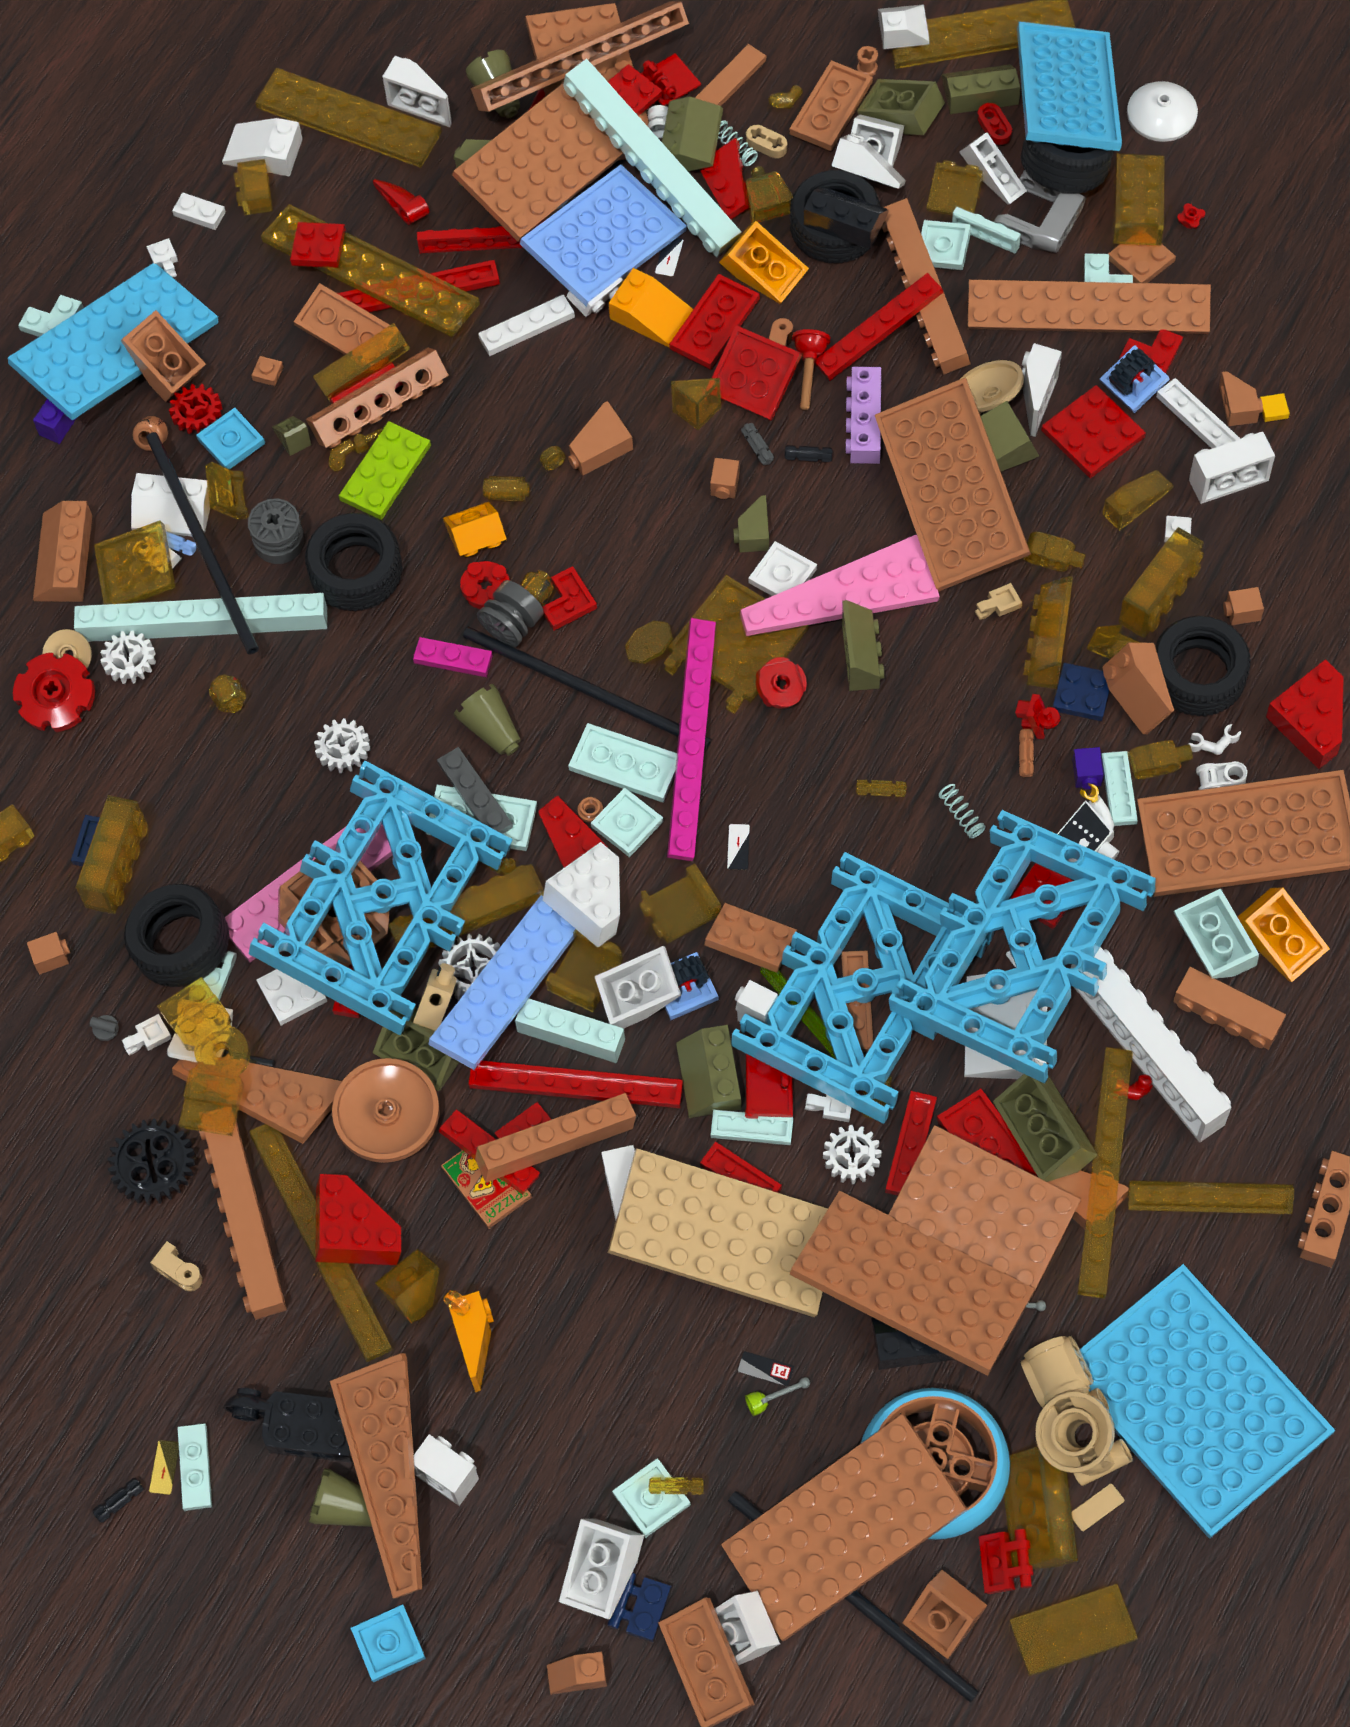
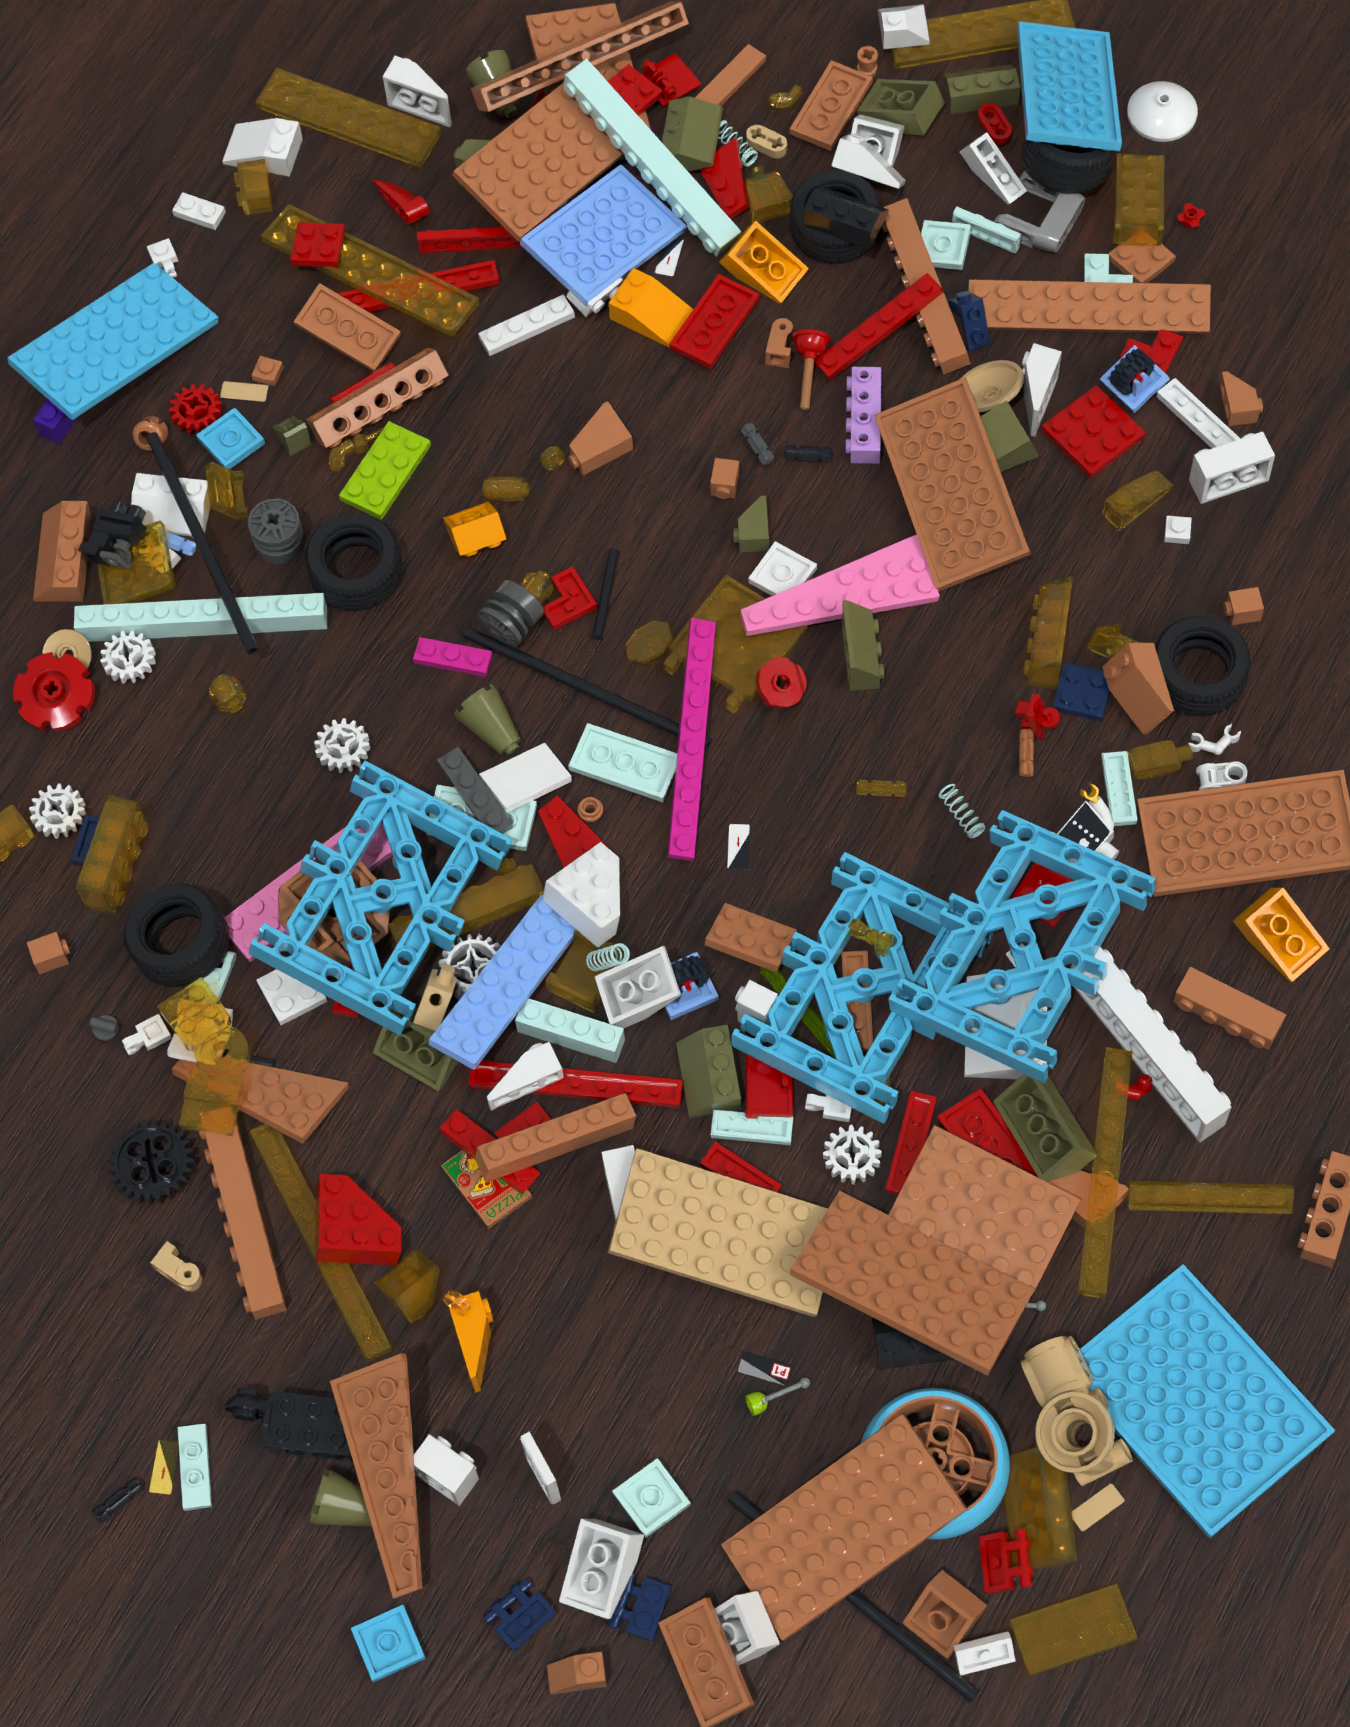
light aqua plate [18,295,83,337] -> none
nougat slope [121,310,206,402] -> none
clear yellow brick [313,323,410,402] -> none
nougat dish [332,1058,440,1163] -> none
red plate [460,561,510,609] -> none
light aqua plate [591,788,663,857] -> none
clear yellow panel [639,864,721,944] -> none
white wheel [648,105,668,138] -> none
clear yellow axle [649,1477,704,1495] -> none
clear yellow slope [671,378,721,430] -> none
red plate [706,325,802,421] -> none
clear yellow plate [927,160,983,215] -> none
tan plate [975,583,1022,620] -> none
clear yellow piece [1024,532,1086,572] -> none
dark purple brick [1072,747,1103,789] -> none
clear yellow brick [1119,527,1204,638] -> none
light aqua slope [1174,889,1259,979] -> none
yellow tile [1260,393,1290,422] -> none
red brick [1266,659,1343,769] -> none
none -> white gear [29,784,86,839]
none -> black hips [78,501,147,569]
none -> tan sticker [220,381,268,402]
none -> white tile [479,743,571,813]
none -> dark blue plate [483,1578,557,1652]
none -> white slope [487,1042,564,1110]
none -> white tile [520,1432,561,1505]
none -> light aqua piece [586,943,630,971]
none -> black bar [592,549,619,640]
none -> clear yellow piece [848,919,894,957]
none -> dark blue bracket [948,291,990,351]
none -> white plate [953,1631,1015,1676]

